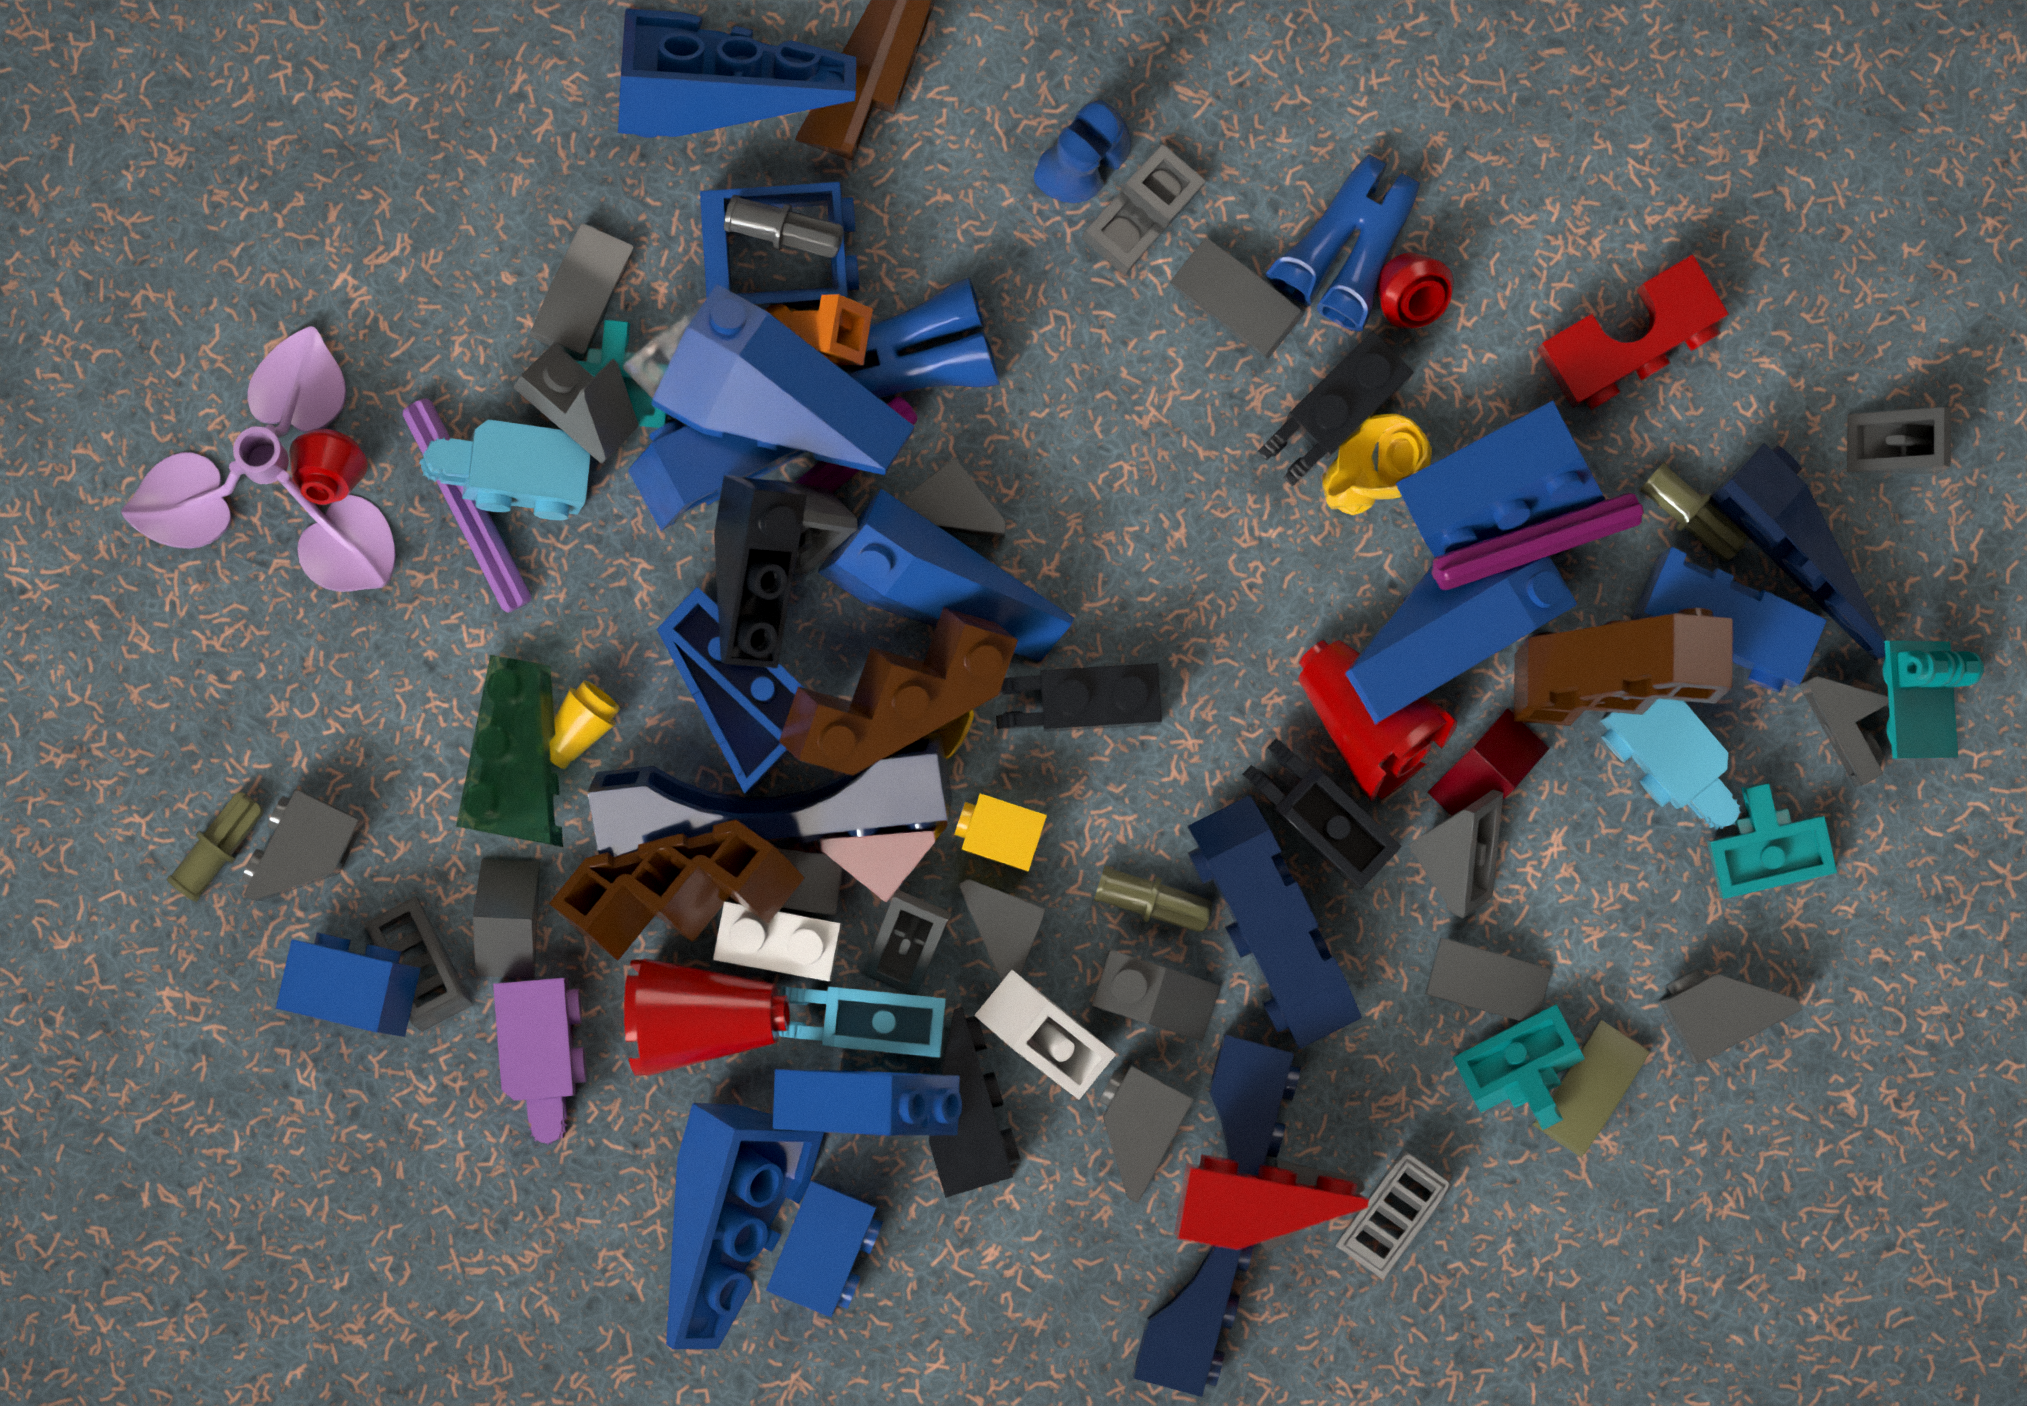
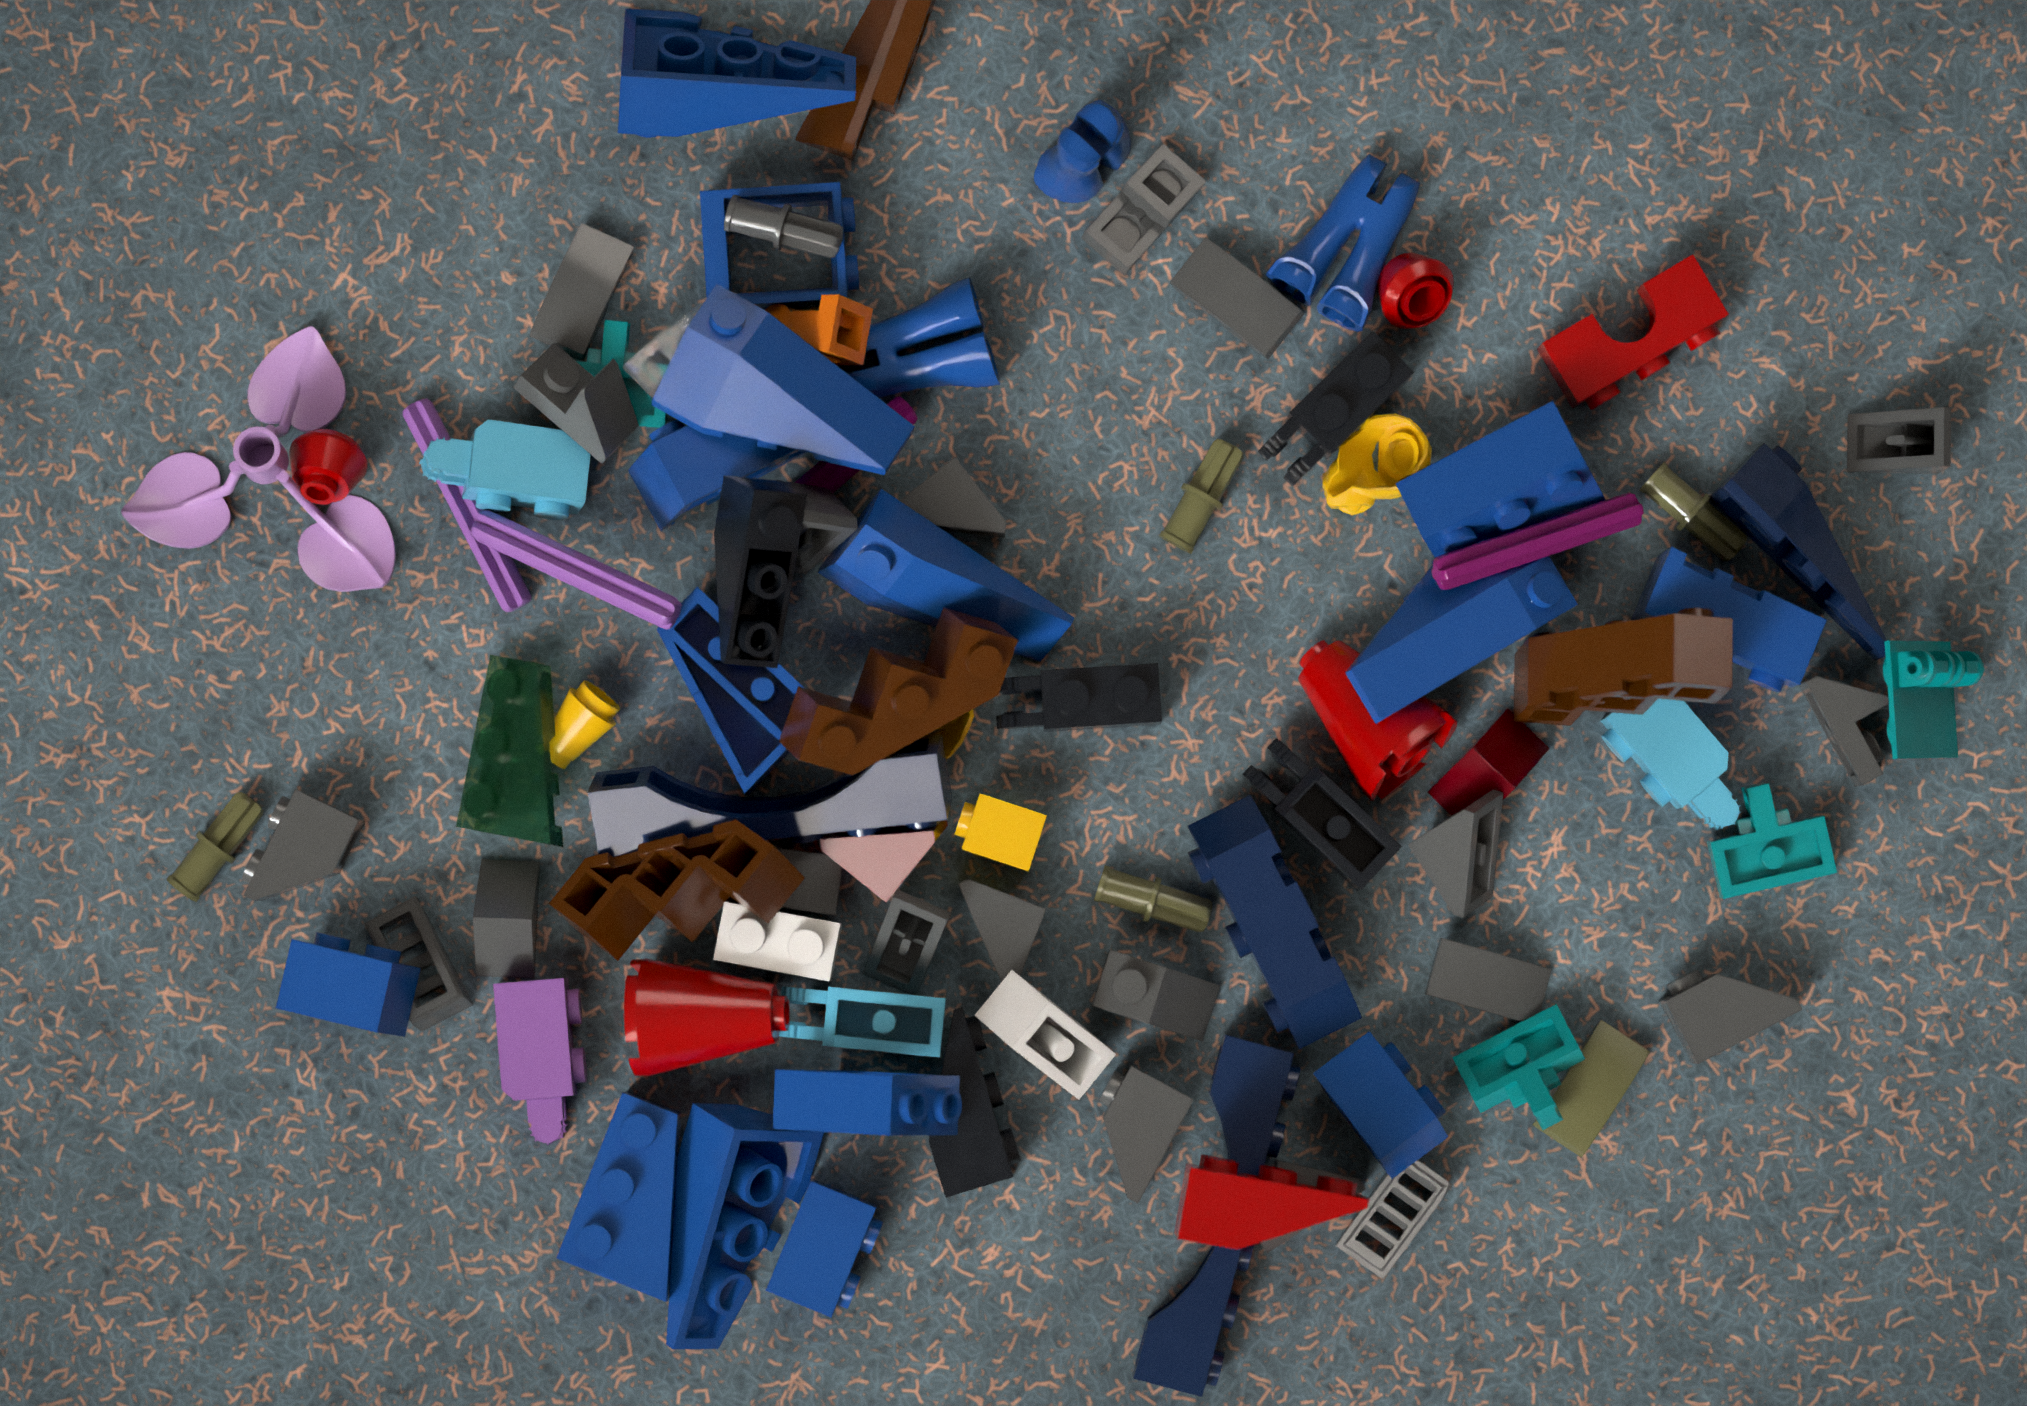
none -> medium lavender axle [471,510,682,629]
none -> blue wedge [556,1091,681,1302]
none -> olive axle [1159,439,1244,554]
none -> blue brick [1313,1031,1448,1179]

